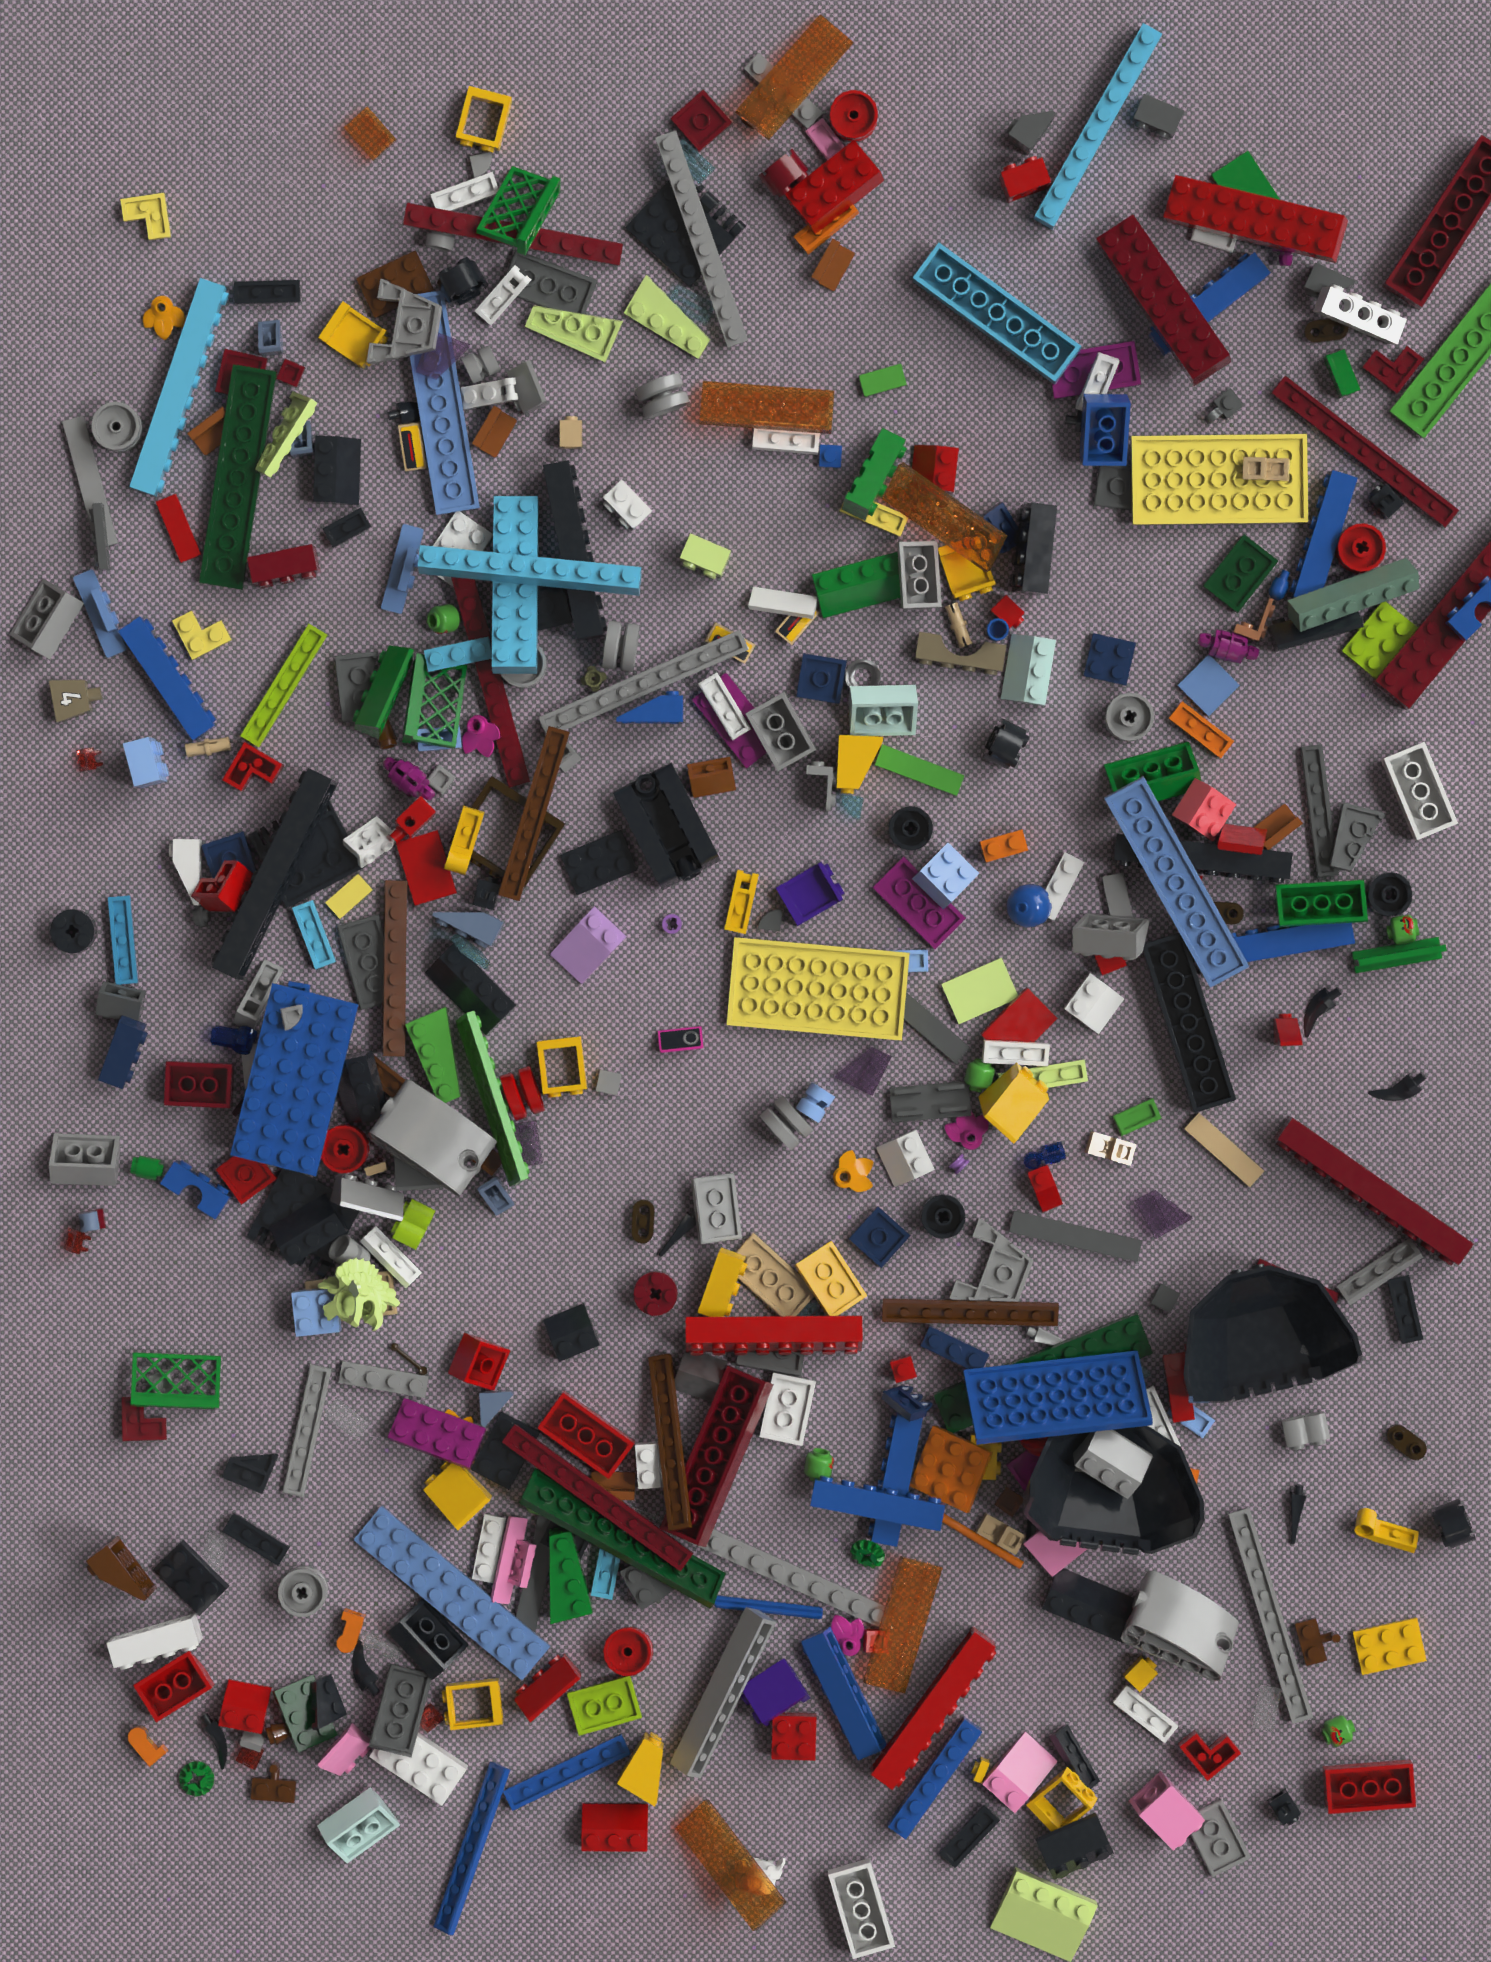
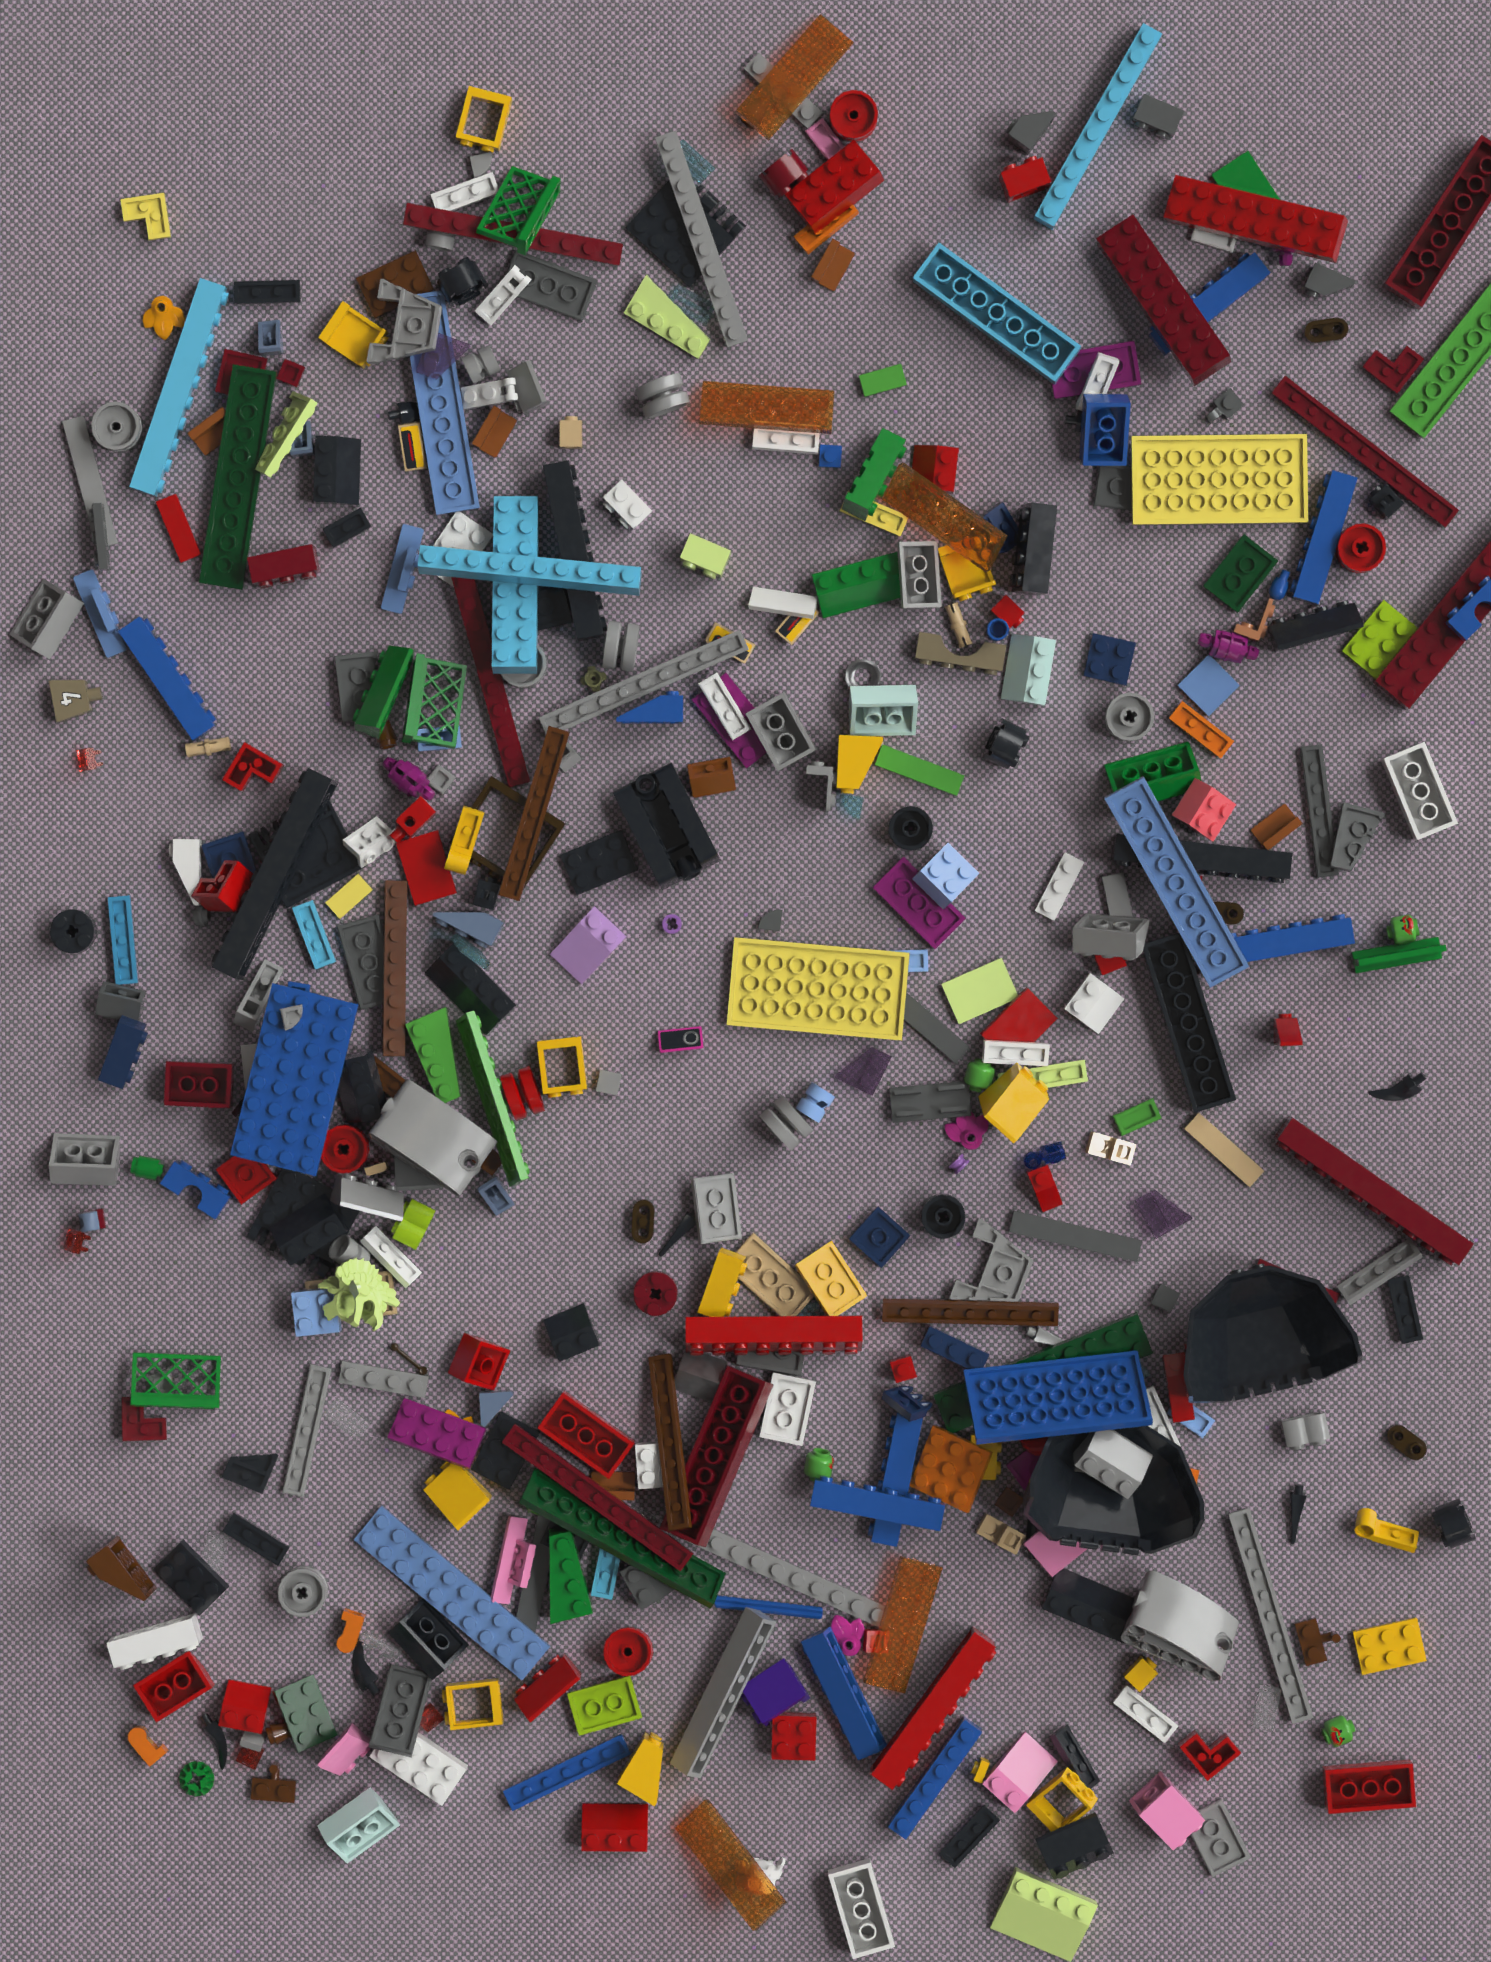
light blue brick [123,737,169,788] -> none
light yellow plate [172,611,232,660] -> none
clear blue piece [210,1025,257,1055] -> none
lime plate [240,624,328,748] -> none
black wing [311,1674,347,1731] -> none
clear orange plate [344,106,397,161] -> none
medium azure plate [424,637,492,672] -> none
bright green head [427,604,461,634] -> none
blue tile [433,1761,510,1935] -> none
dark pink plate [462,715,500,757] -> none
white plate [472,1514,506,1583] -> none
clear purple wing [514,1120,543,1166] -> none
yellowish green wing [525,305,623,362] -> none
dark red plate [670,89,733,153] -> none
yellow plate [724,870,759,934] -> none
dark purple panel [776,862,845,926] -> none
dark blue plate [796,653,847,704] -> none
light orange plate [833,1150,873,1192] -> none
green gear [850,1540,885,1569] -> none
white slope [876,1129,935,1187] -> none
orange bar [942,1513,1024,1569] -> none
orange brick [979,829,1028,863] -> none
blue cylinder [1006,884,1052,928] -> none
red tile [1218,824,1267,855] -> none
tan slope [1243,457,1290,481] -> none
black brick [1267,1788,1301,1826] -> none
green slope [1274,880,1368,927] -> none
sand green brick [1287,558,1419,632] -> none
black bar [1304,987,1342,1038] -> none
white brick [1313,284,1407,344] -> none
green panel [1323,349,1361,399] -> none
black brick [1366,872,1412,916] -> none

